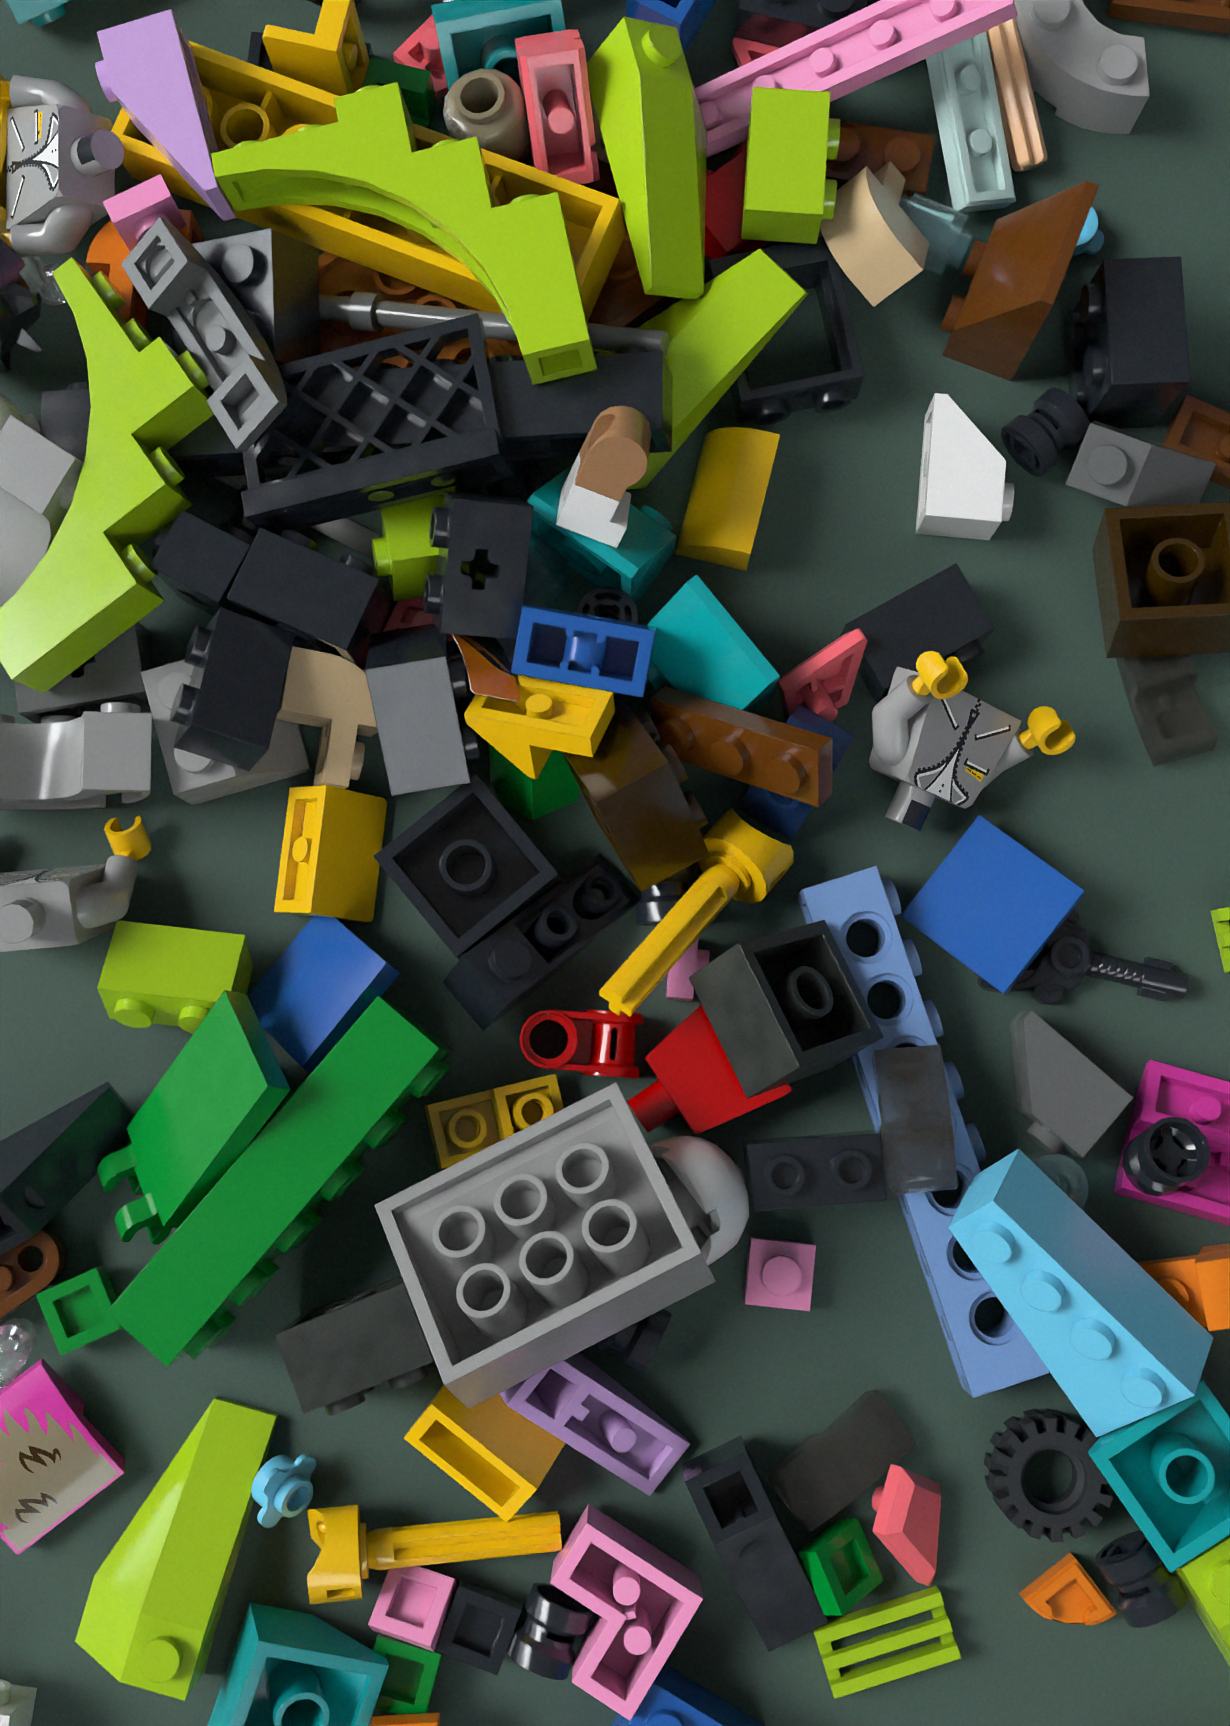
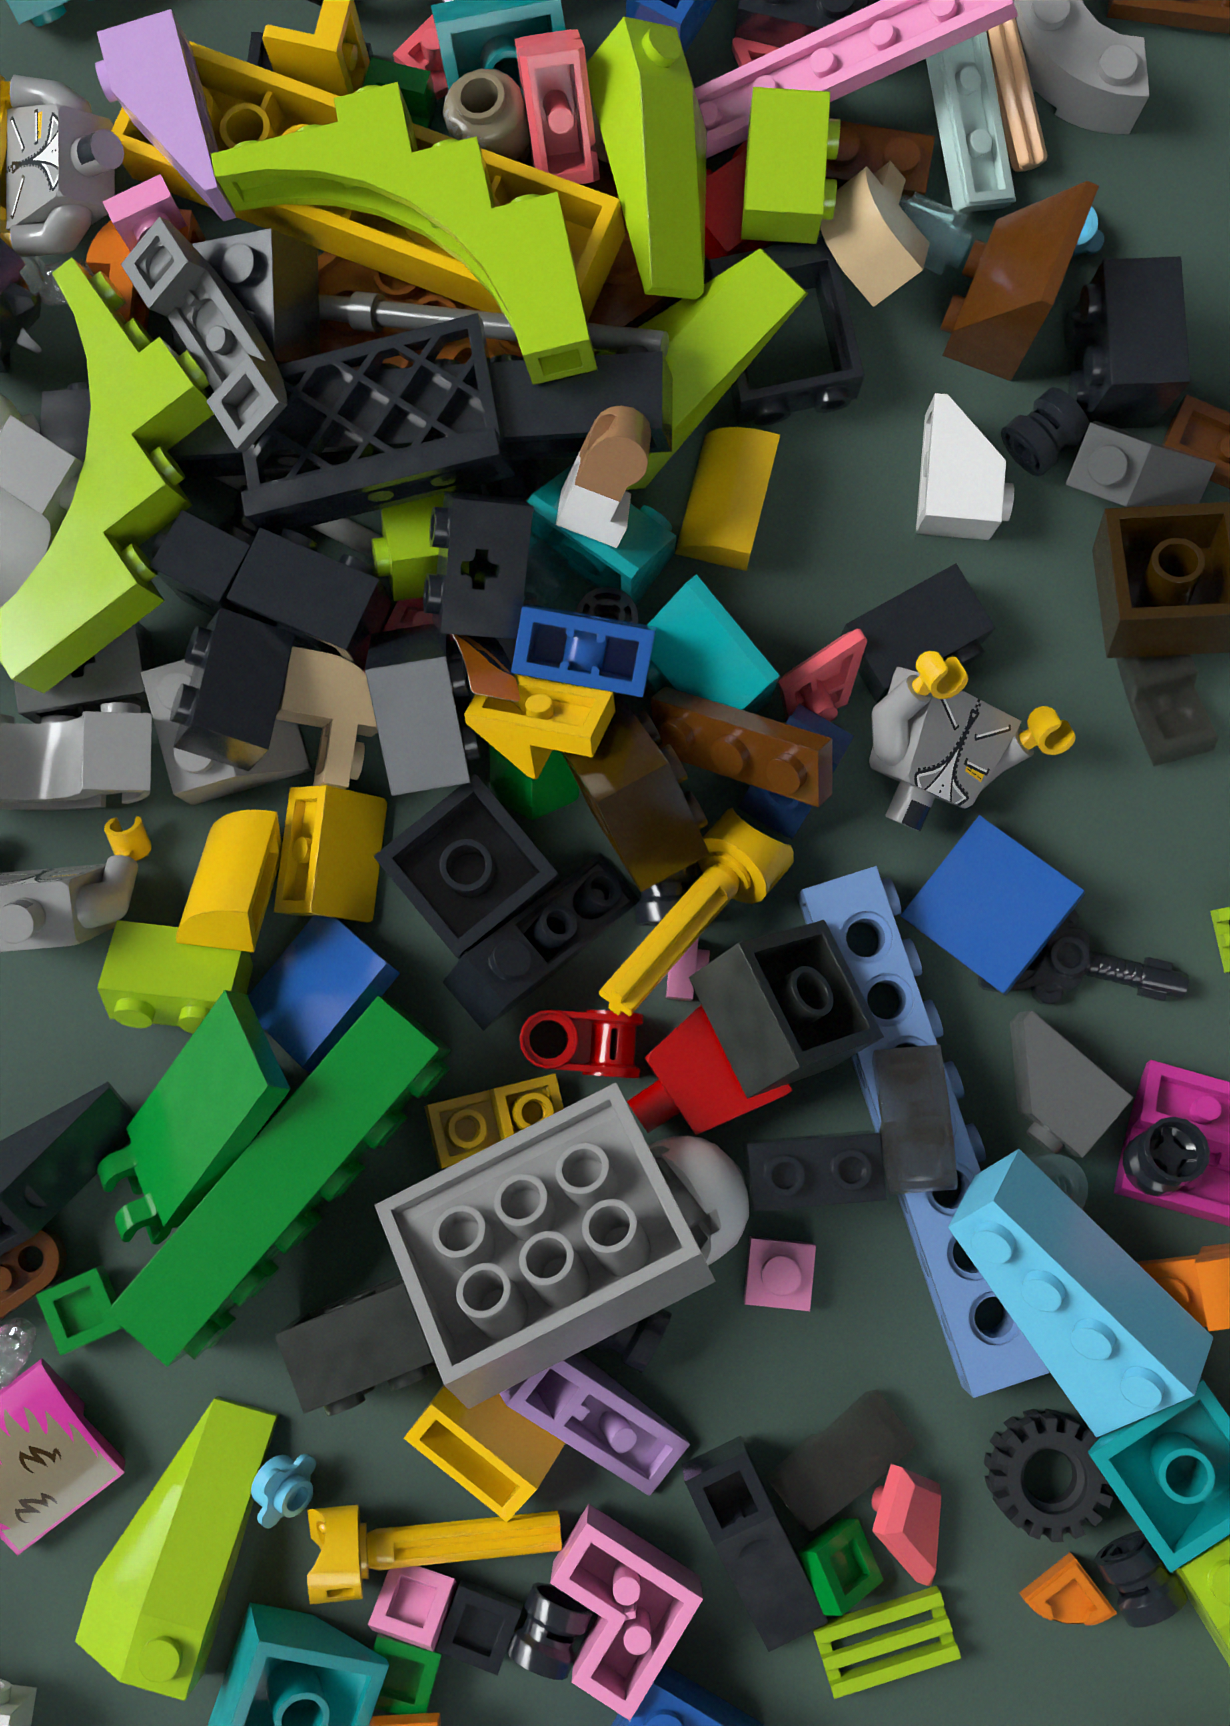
none -> yellow brick [176,810,282,952]

